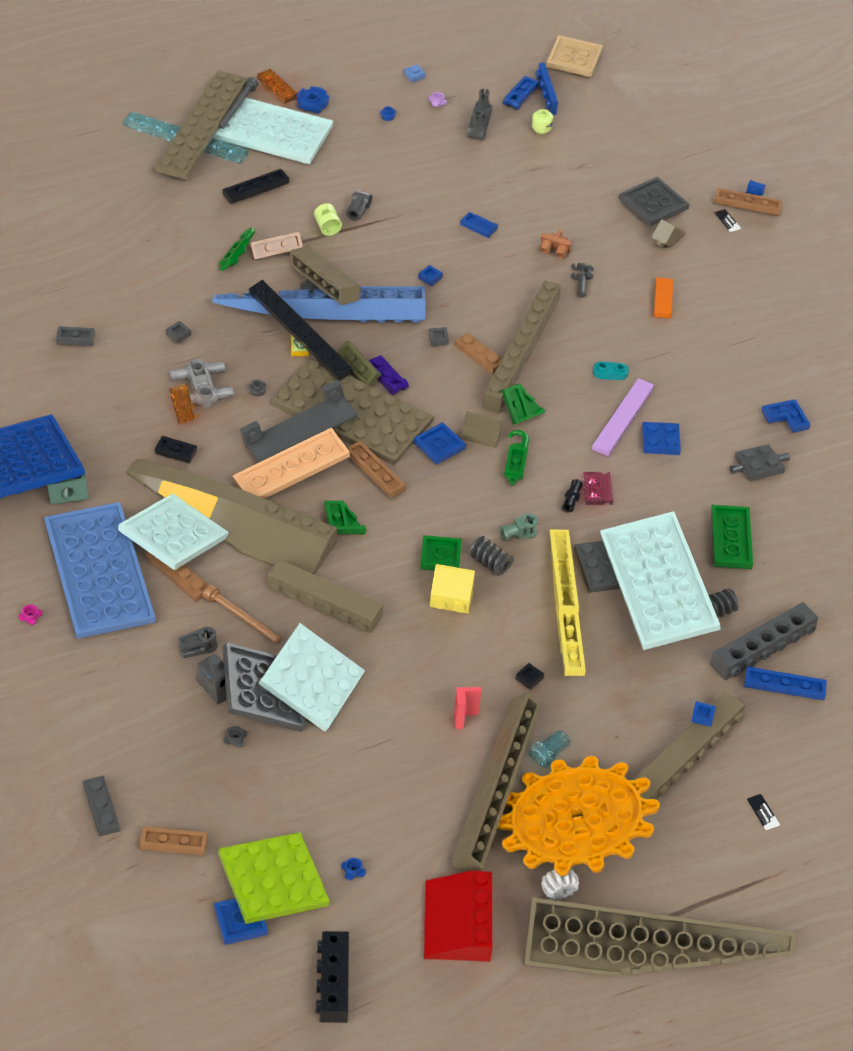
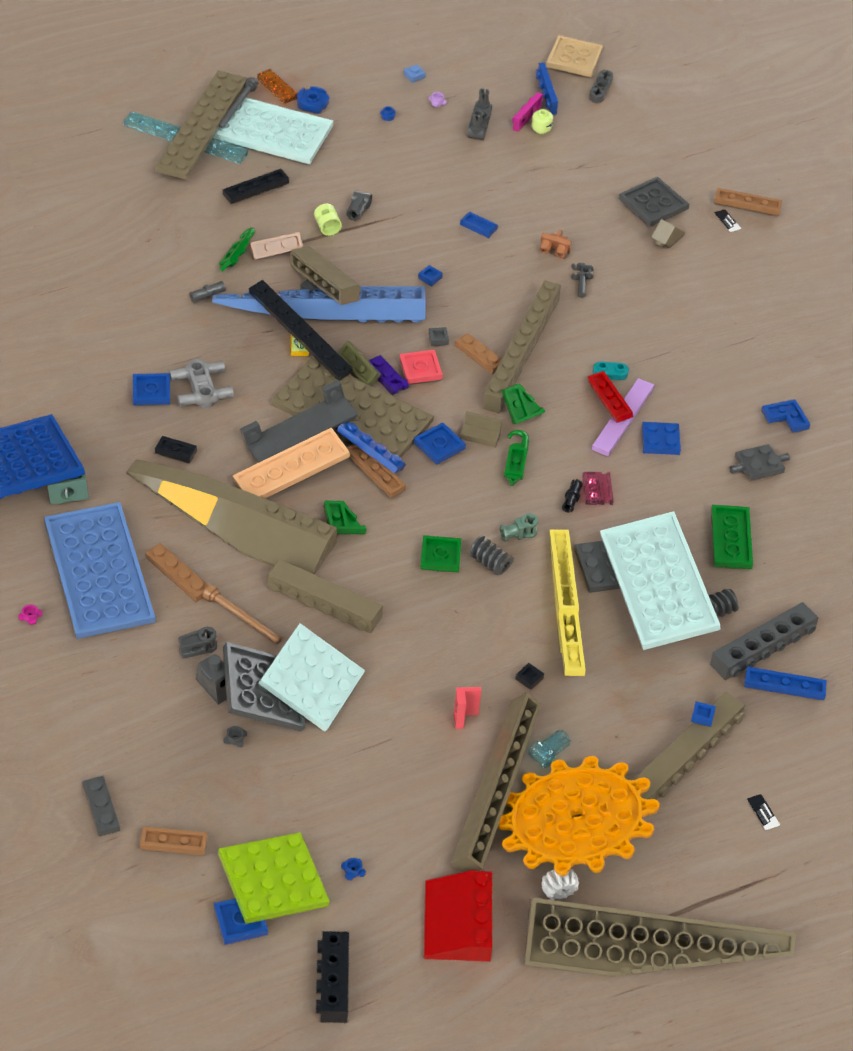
dark grey plate [56,326,95,346] -> none
light aqua plate [118,493,229,570] -> none
dark grey plate [166,321,191,343] -> none
clear orange plate [169,384,198,425] -> none
dark grey plate [248,380,266,397] -> none
light yellow slope [430,564,475,614] -> none
blue plate [503,76,539,110] -> none
orange tile [654,277,673,319] -> none
blue plate [746,180,766,196] -> none
none -> blue plate [133,373,170,405]
none -> dark grey pin [189,281,226,303]
none -> blue plate [337,422,406,473]
none -> coral plate [399,350,443,384]
none -> dark pink plate [512,92,543,132]
none -> red plate [587,371,633,423]
none -> dark grey beam [589,70,613,103]

